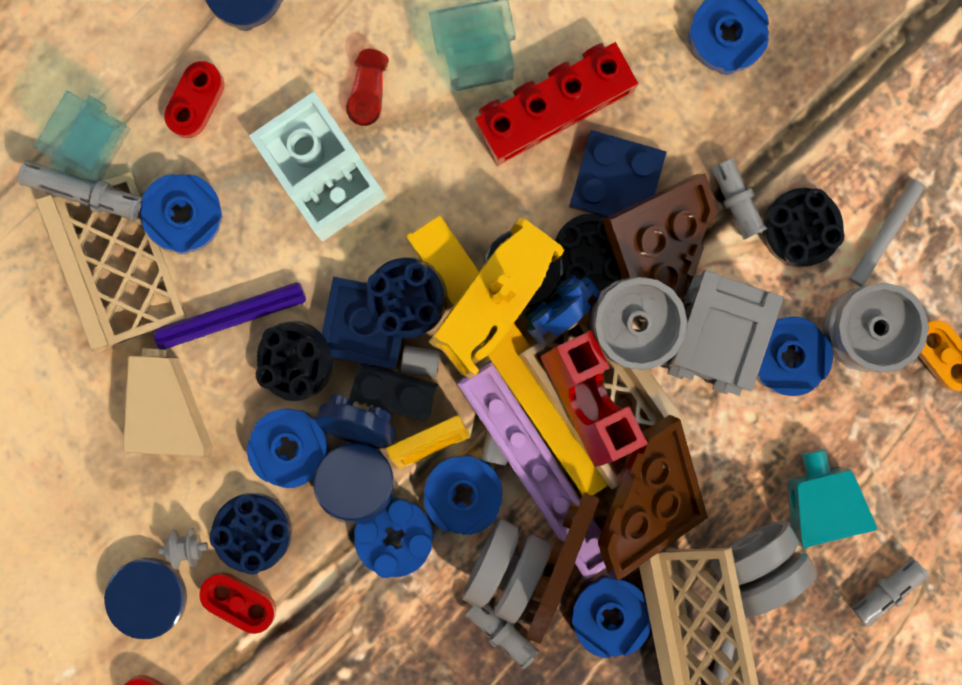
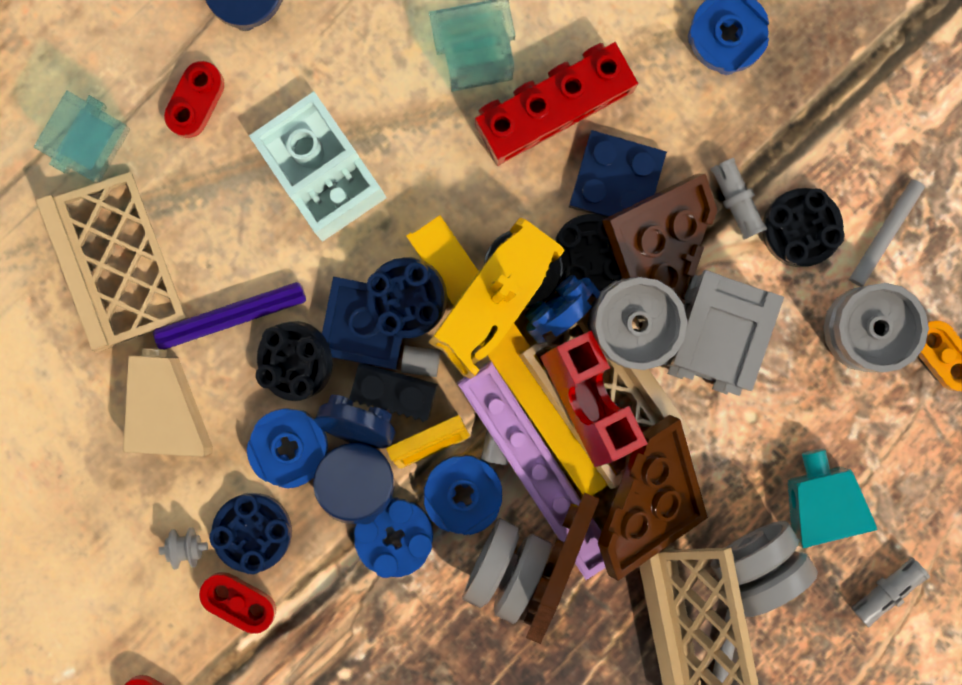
light grey pin [18,160,143,222] -> none
dark blue tile [104,558,187,639] -> none
blue plate [141,174,223,255] -> none
clear red piece [346,48,389,126] -> none
light grey pin [464,603,540,670] -> none
blue plate [571,575,651,658] -> none
blue plate [757,317,833,396] -> none

